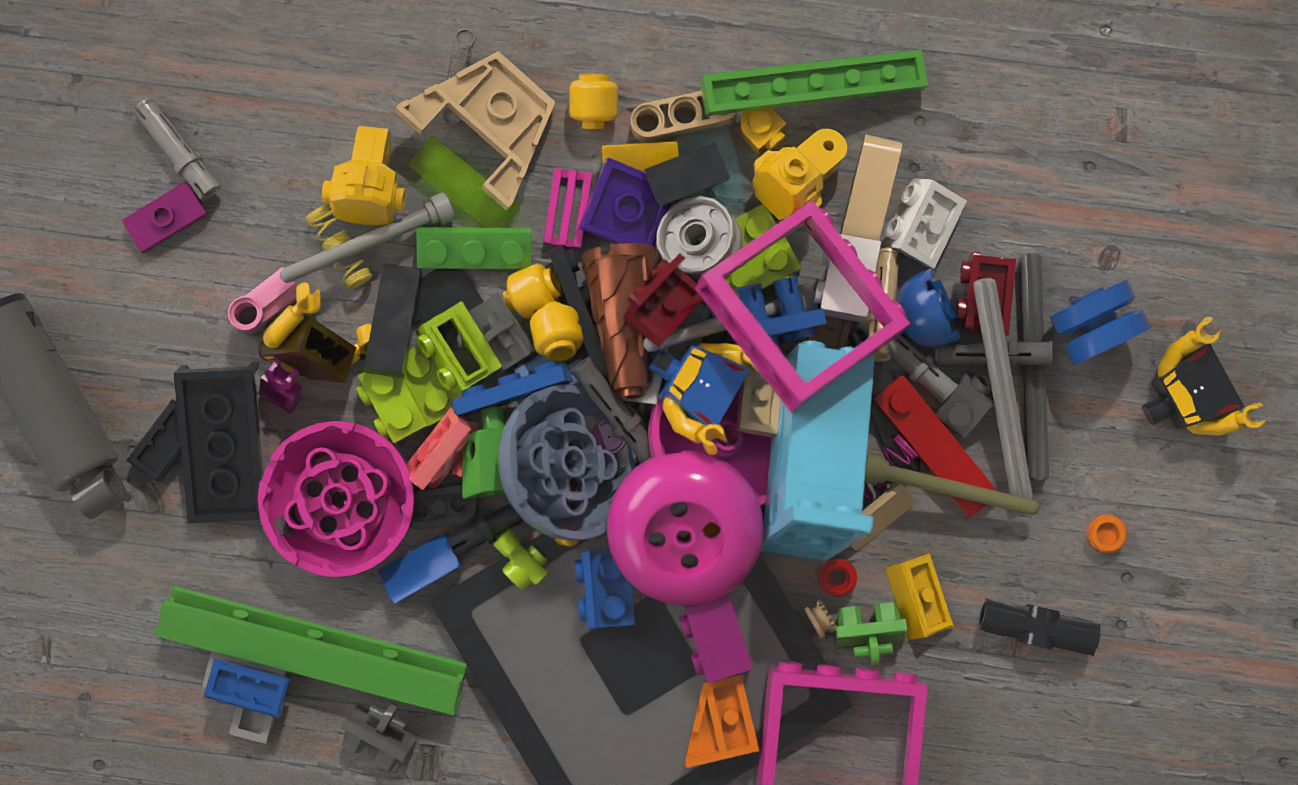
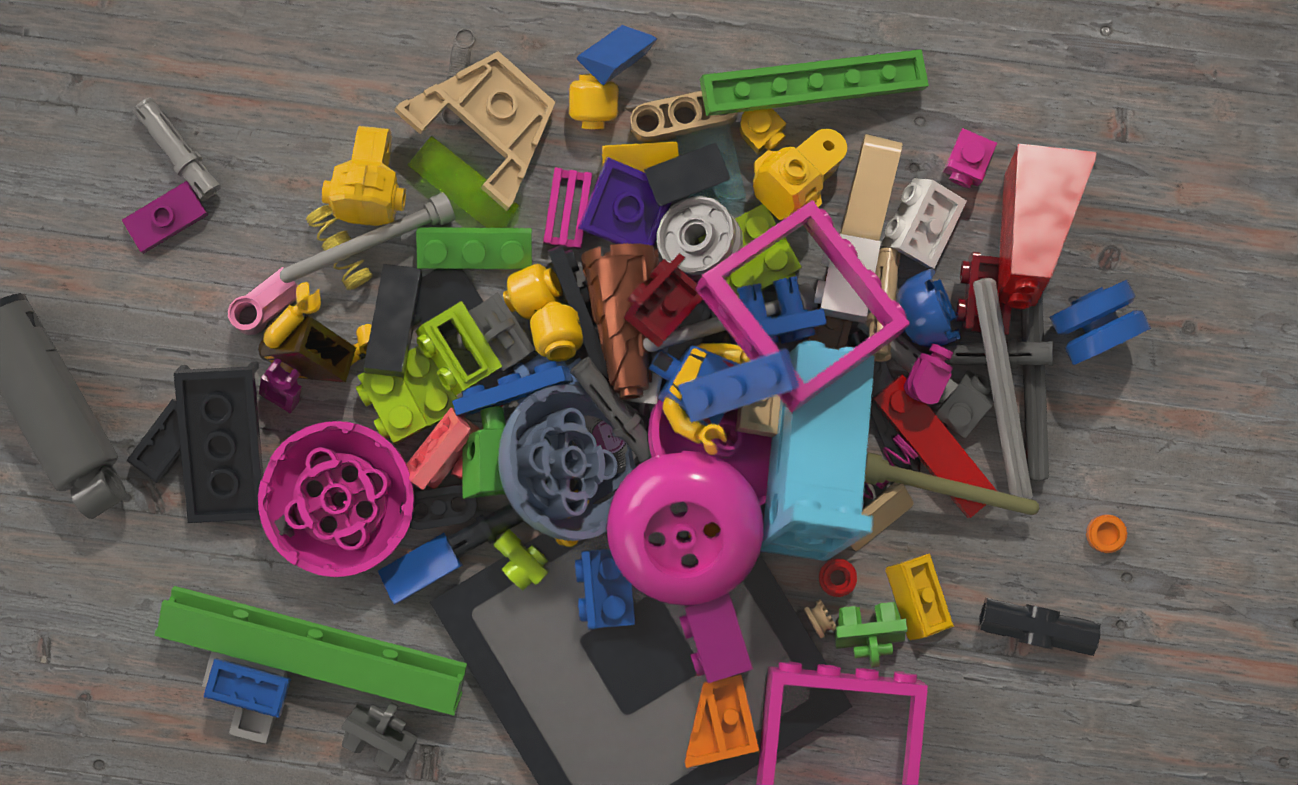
torso [1142,317,1268,436] -> none
none -> blue slope [576,25,657,86]
none -> blue plate [678,348,800,423]
none -> dark pink arm [904,343,953,404]
none -> dark pink bracket [943,128,997,188]
none -> slope [998,144,1096,309]

